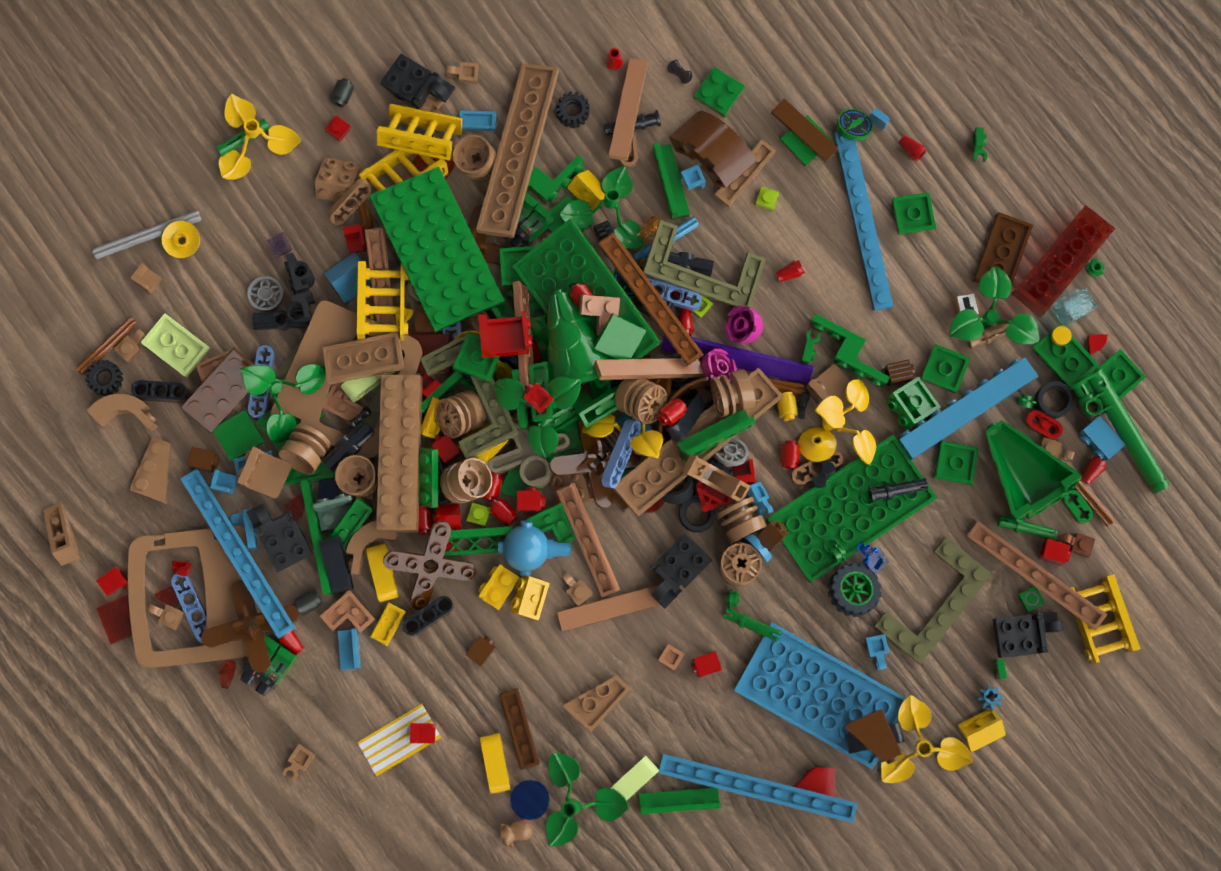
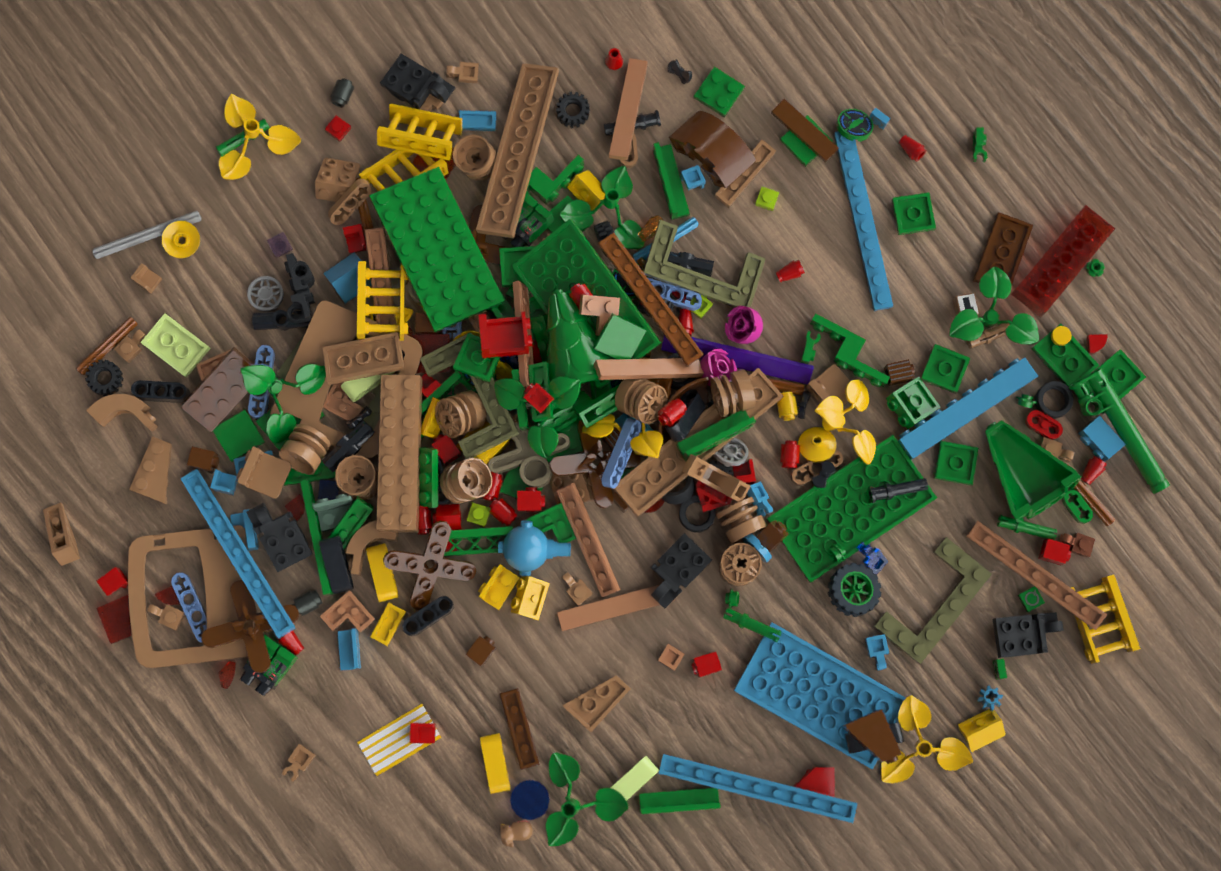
red tile [172,560,192,577] -> none
clear light blue brick [1052,288,1098,327] -> none

